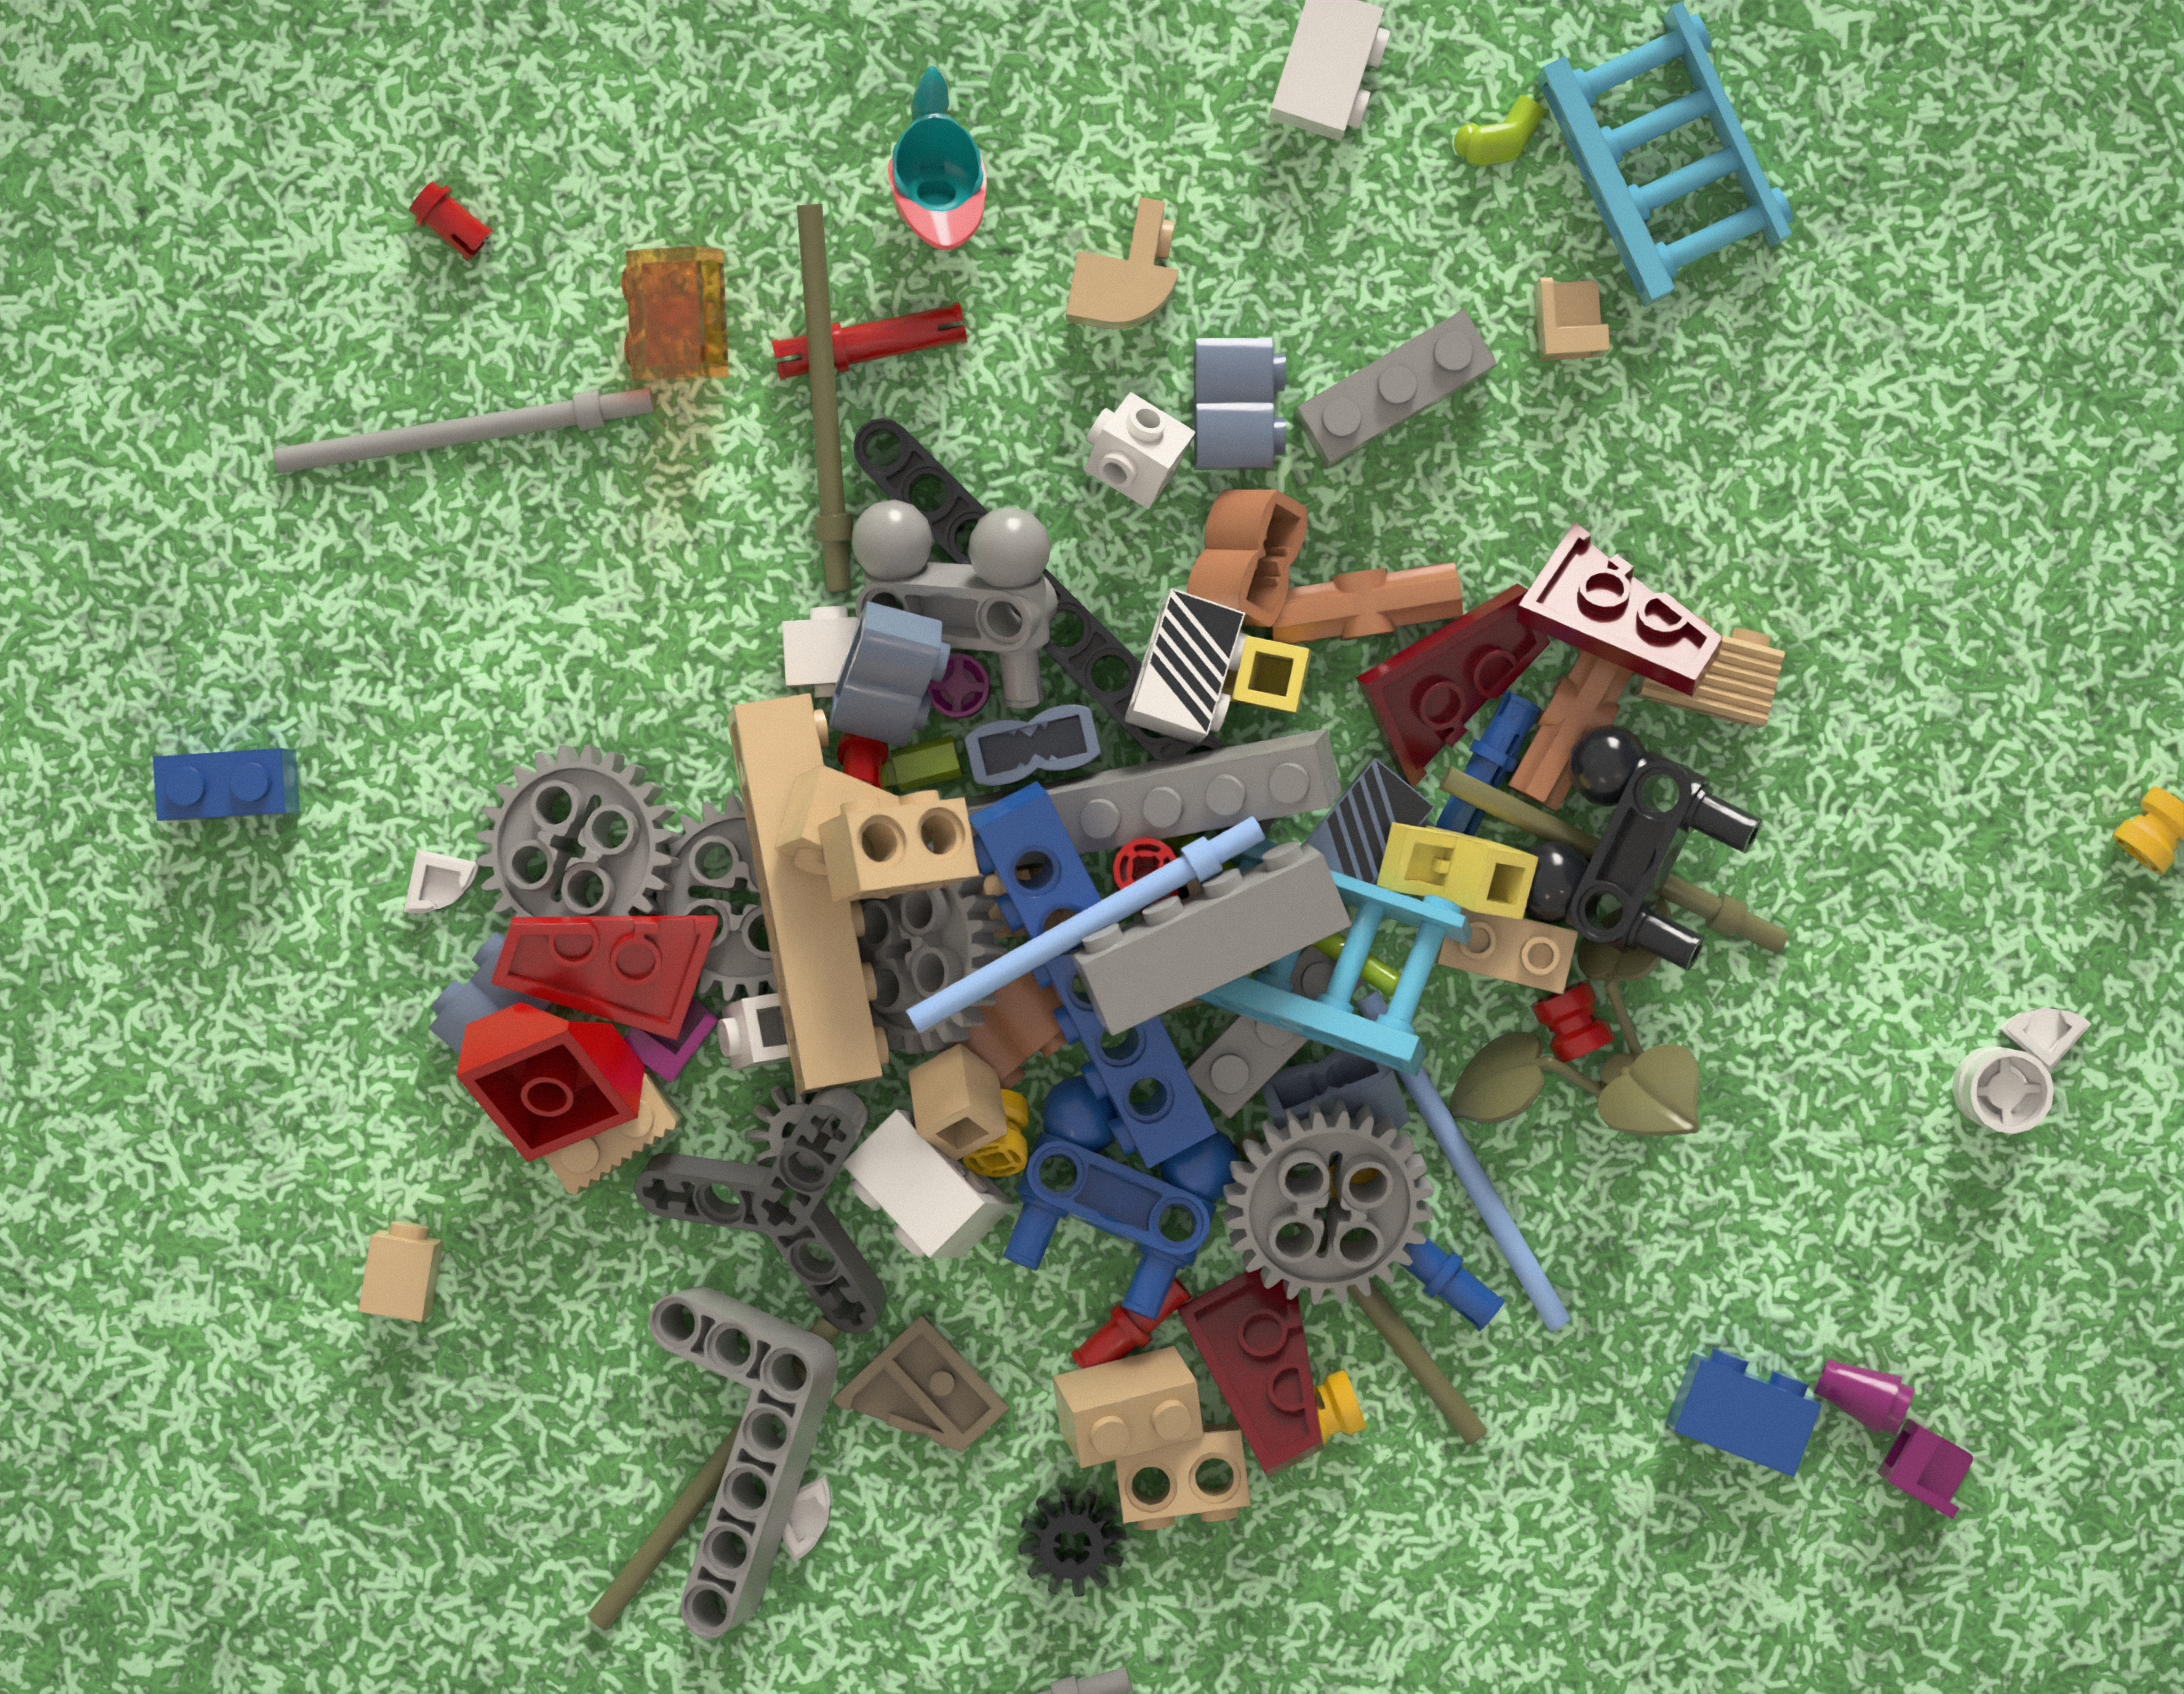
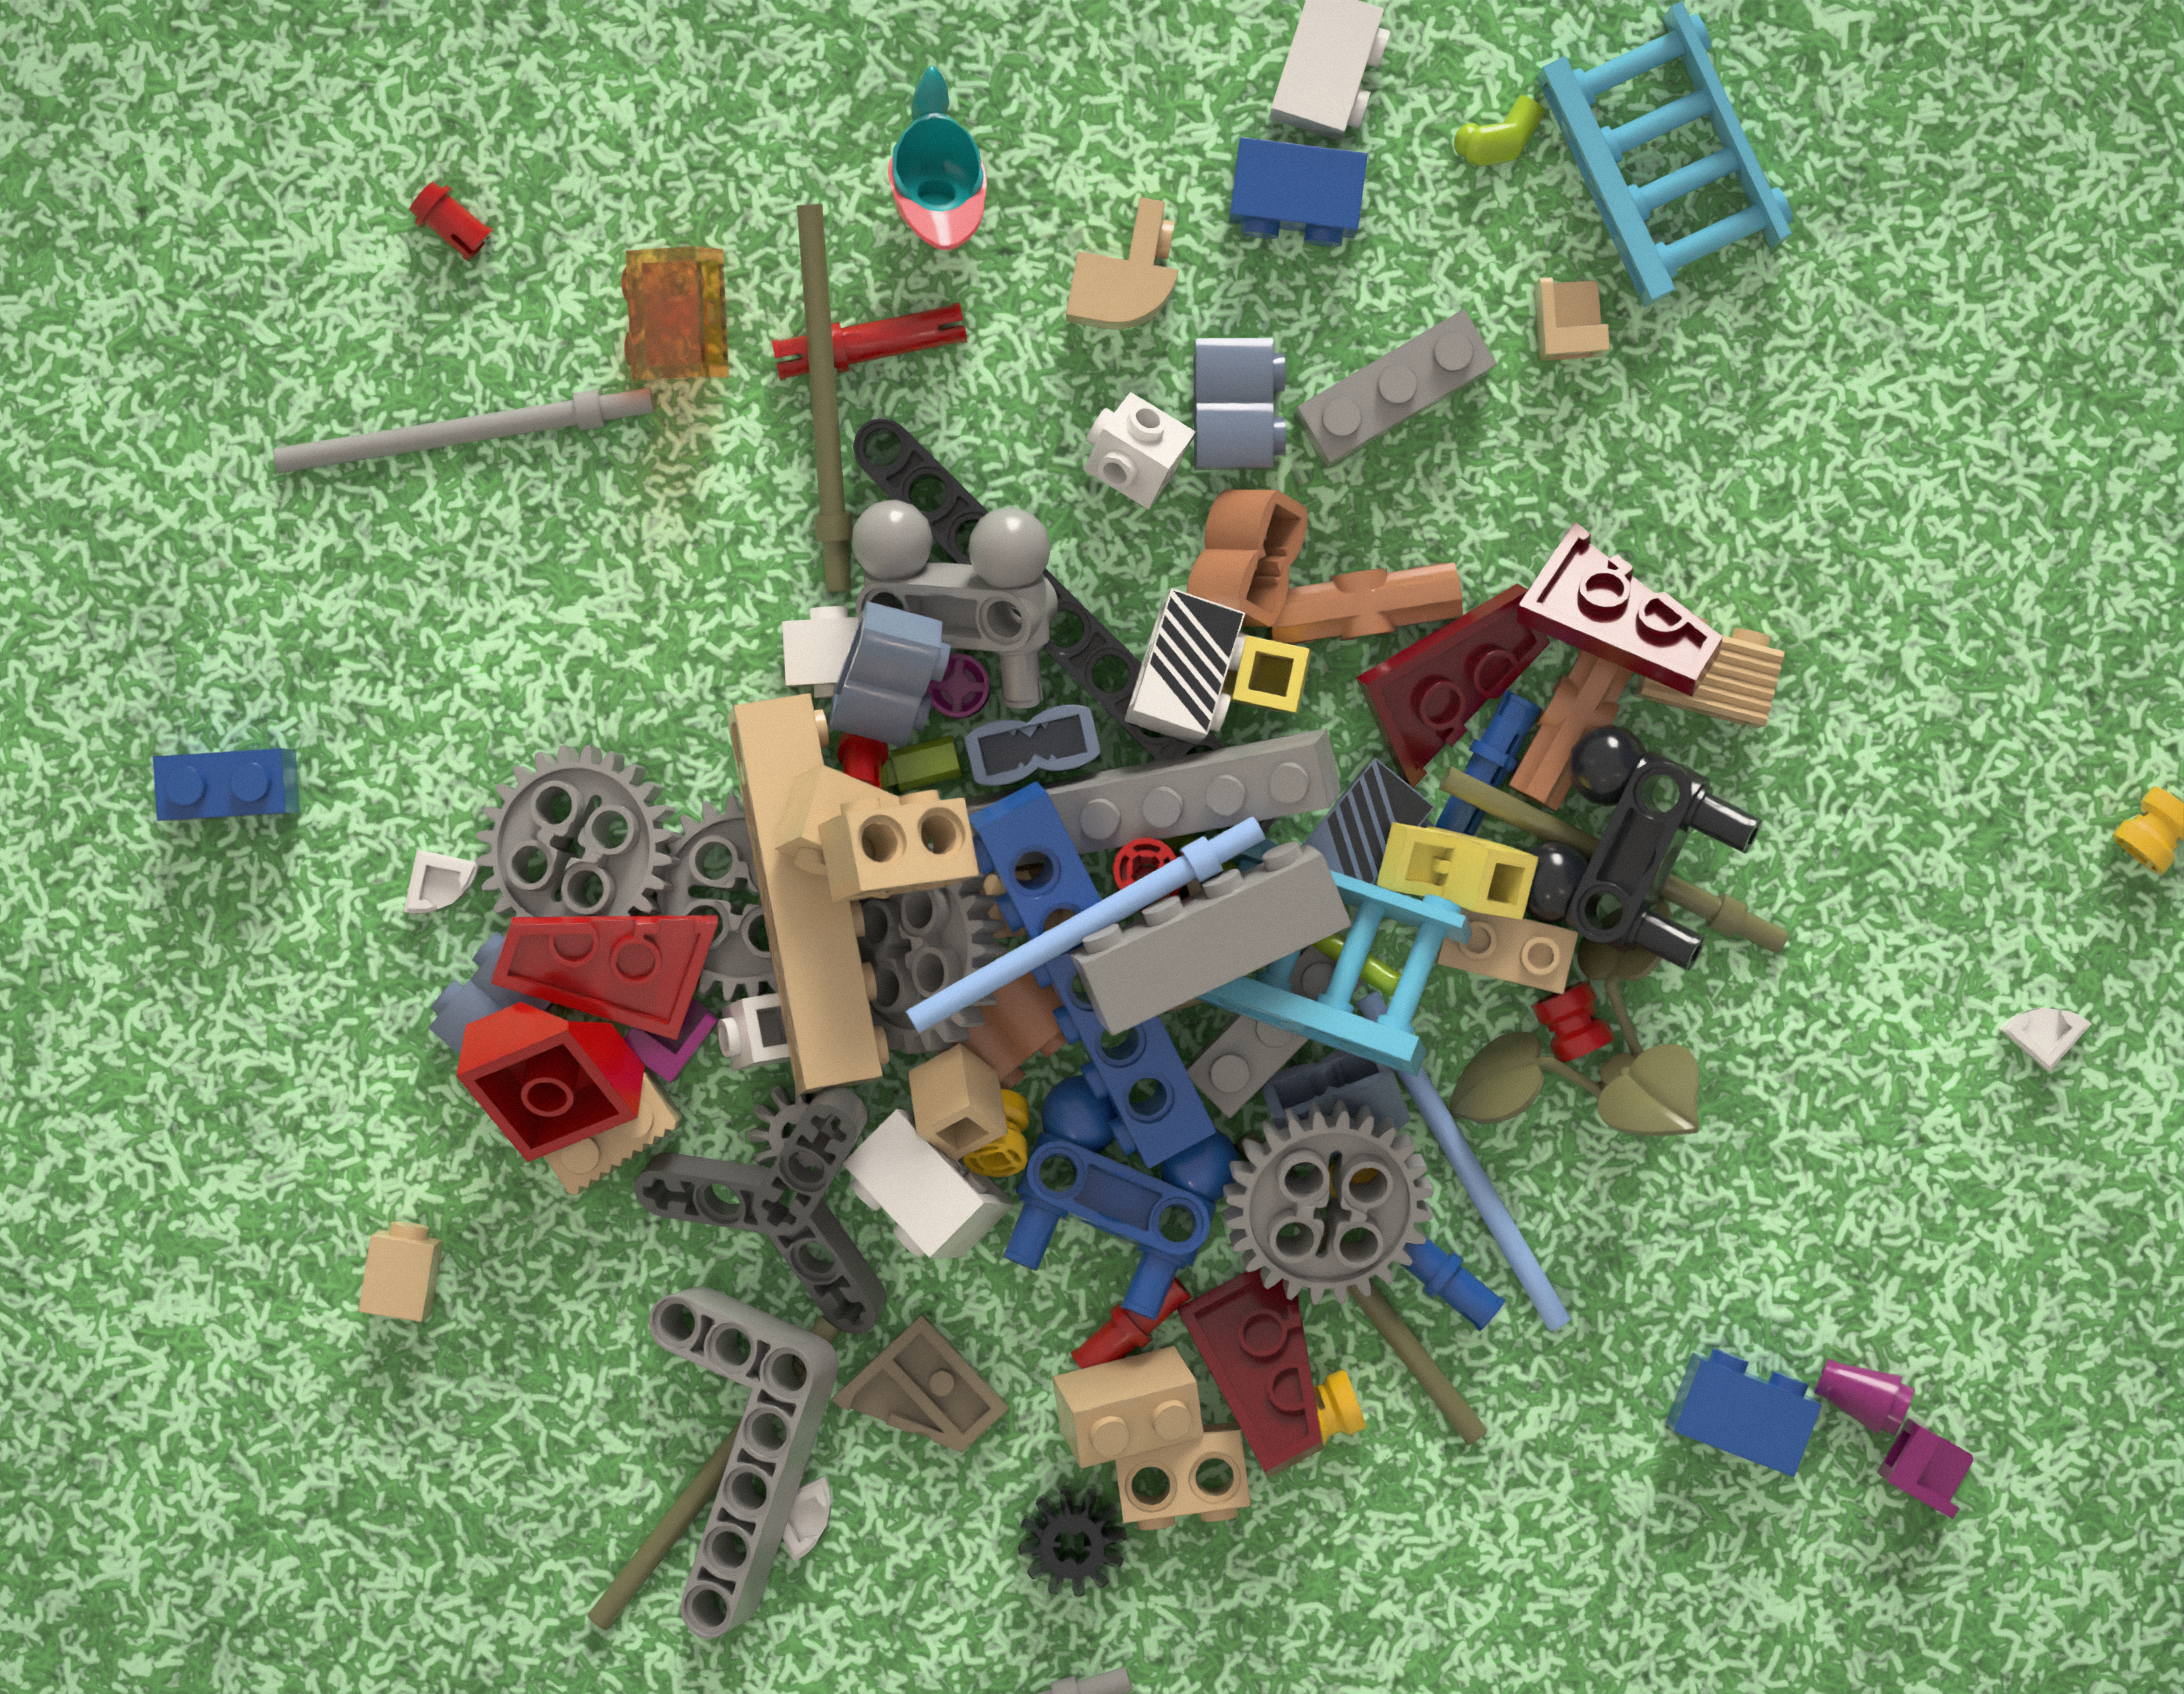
white wheel [1952,1046,2054,1134] -> none
none -> blue brick [1228,137,1368,247]

